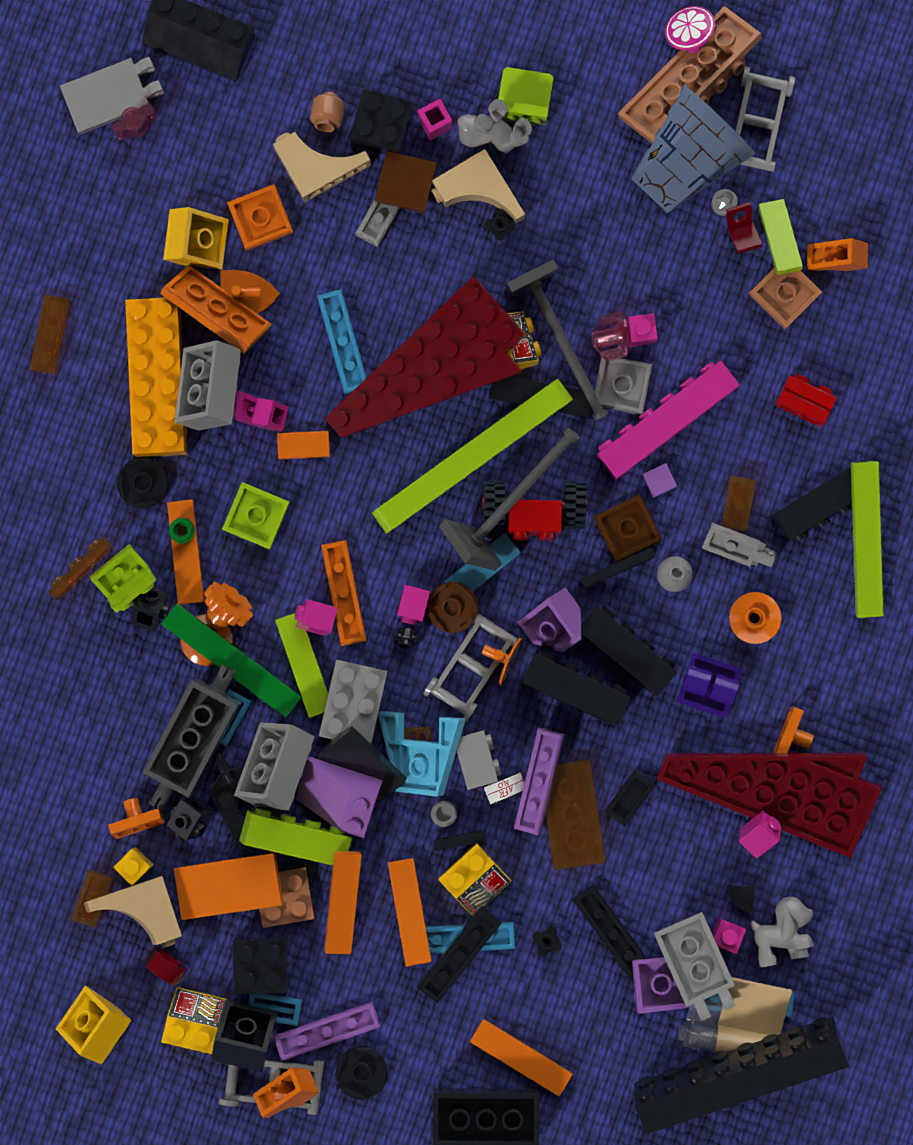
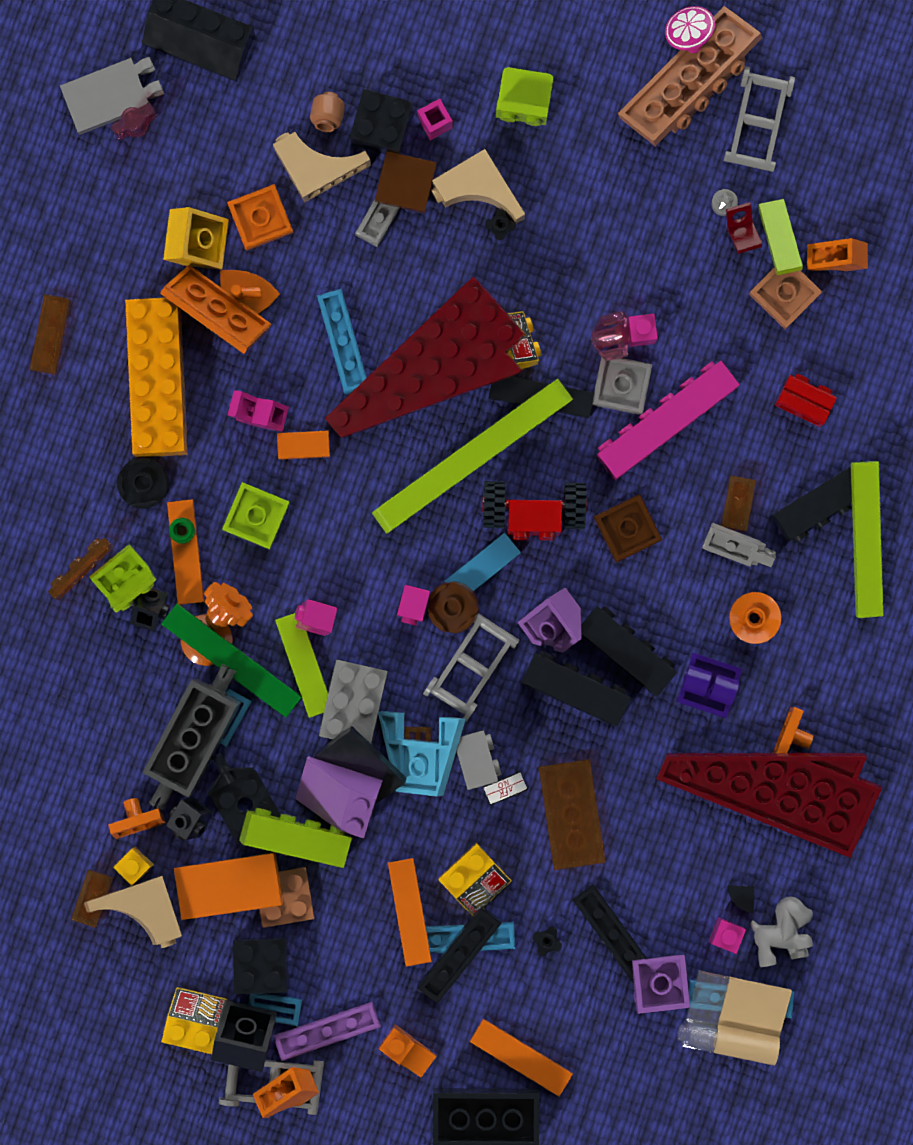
yellow slope [56,986,131,1065] -> none
dark red piece [143,946,187,986] -> none
light grey brick [174,340,241,431] -> none
light grey brick [234,722,315,810] -> none
orange tile [321,540,367,646] -> none
orange tile [324,851,362,954] -> none
black tile [335,1046,388,1100] -> none
black plate [393,628,419,649] -> none
light grey tile [431,801,457,827] -> none
black tile [433,830,486,851] -> none
dark grey tile [439,428,579,571] -> none
light grey animal [457,99,532,154] -> none
orange shield [481,637,523,686] -> none
dark grey tile [505,259,609,421] -> none
medium lavender tile [514,727,565,835] -> none
black tile [579,548,656,589] -> none
black tile [604,770,655,827] -> none
sand blue wedge [631,84,756,213] -> none
black brick [634,1016,849,1134] -> none
medium lavender tile [642,463,677,498] -> none
light grey tile [654,912,735,1021] -> none
light grey brick [657,556,693,592] -> none
dark pink brick [738,811,781,858] -> none
none -> orange arch [378,1024,437,1078]

